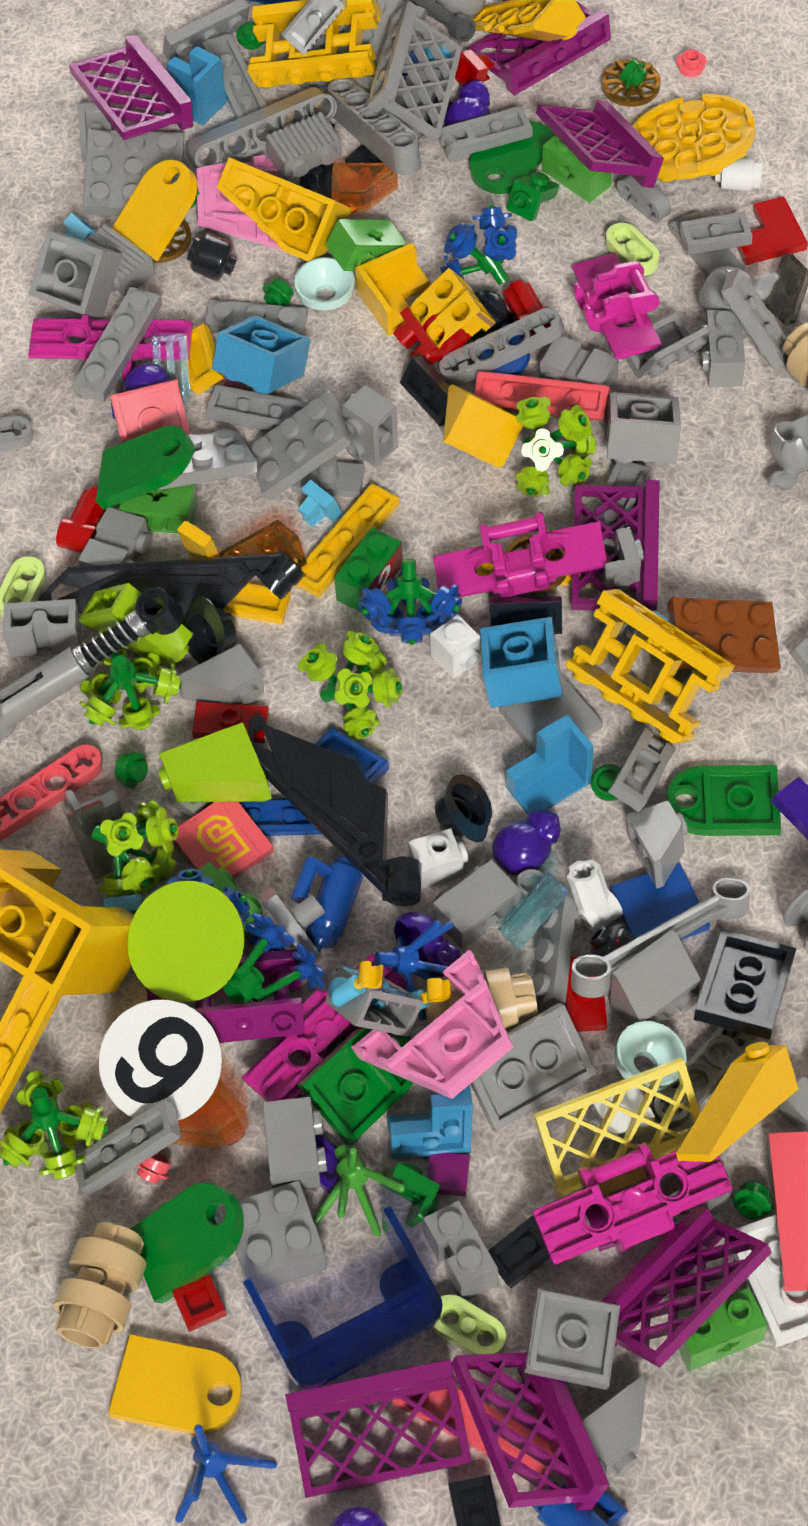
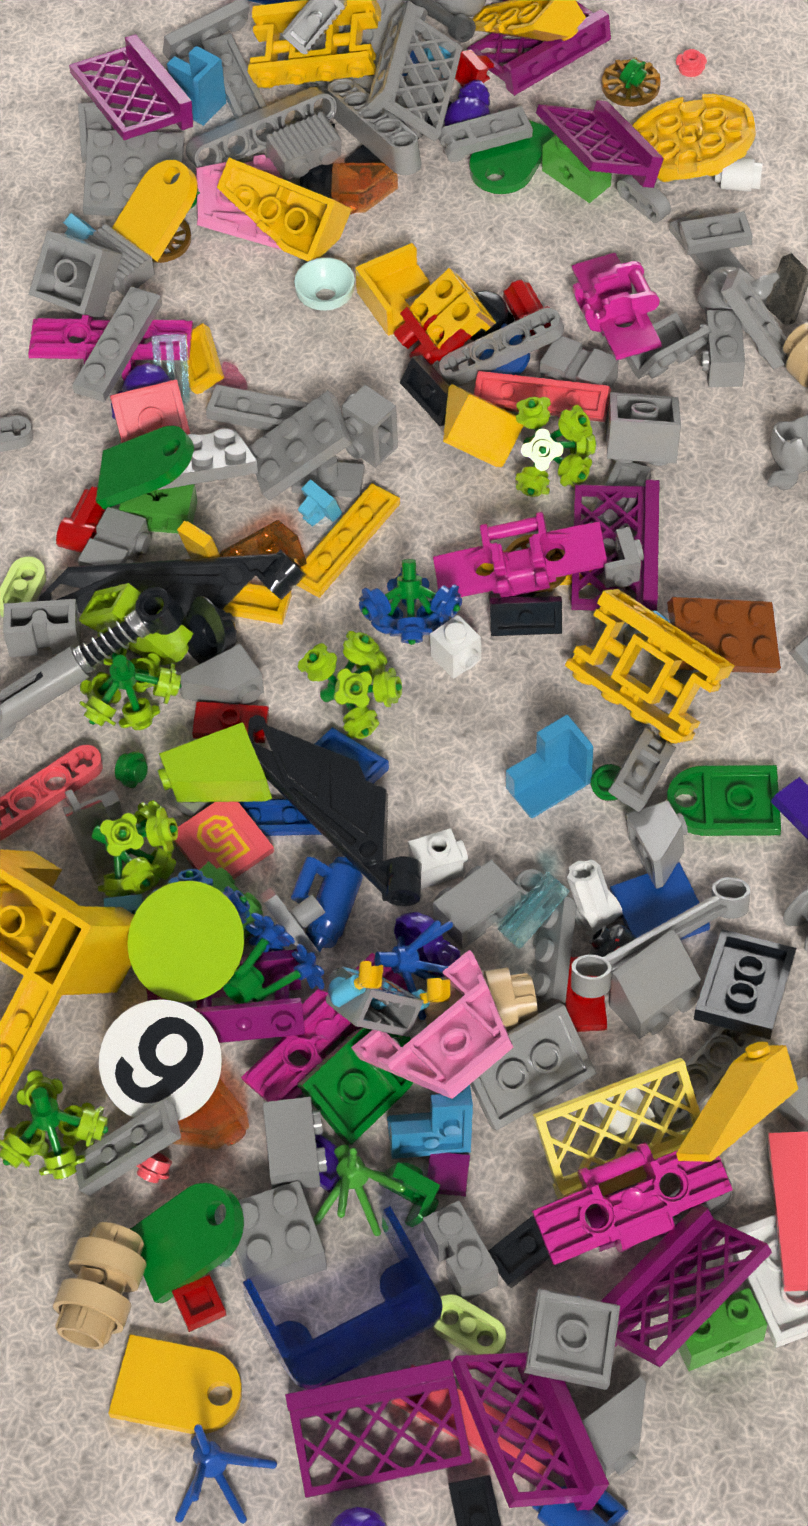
black head [187,232,238,281] -> none
light grey plate [204,300,308,336] -> none
dark azure brick [212,315,311,394] -> none
green plate [236,22,266,50] -> none
green plate [262,278,294,306] -> none
bright green brick [325,219,408,271] -> none
green brick [334,527,403,613] -> none
black piece [434,774,492,843] -> none
blue plant [439,204,517,285] -> none
dark azure brick [480,617,563,708] -> none
dark purple hair [492,809,561,875] -> none
light grey tile [500,674,602,753] -> none
green bracket [506,172,559,221] -> none
yellowish green plate [606,223,660,276] -> none
light aqua piece [614,1021,687,1091] -> none
green plate [732,1182,772,1219] -> none
red tile [737,196,808,266] -> none

